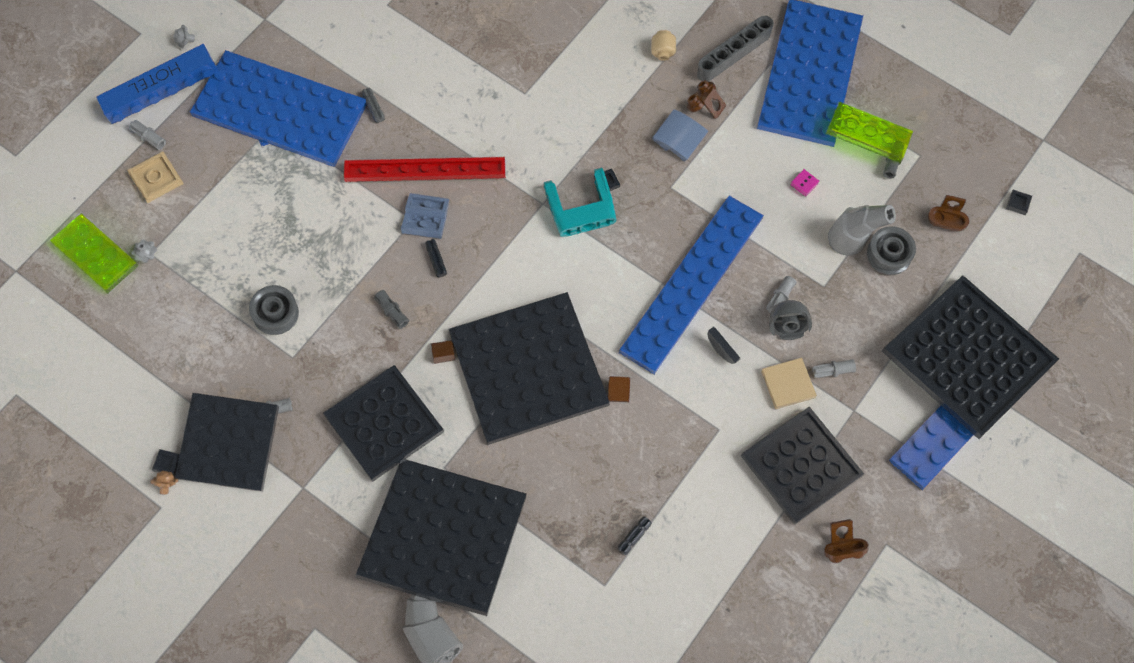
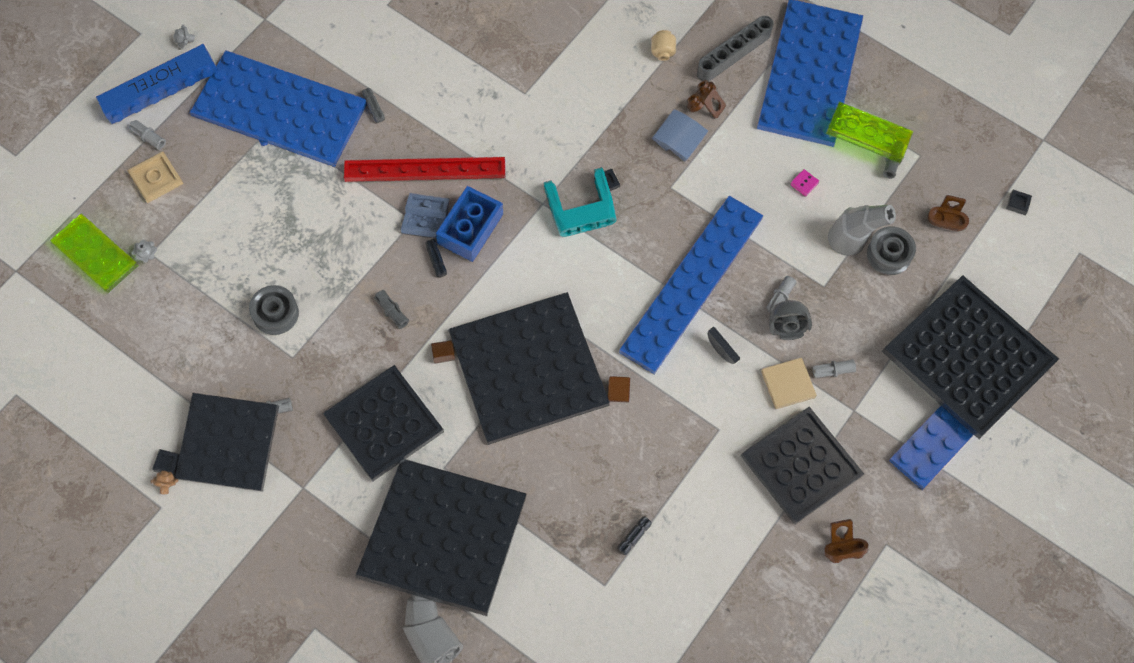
none -> blue brick [436,186,503,262]

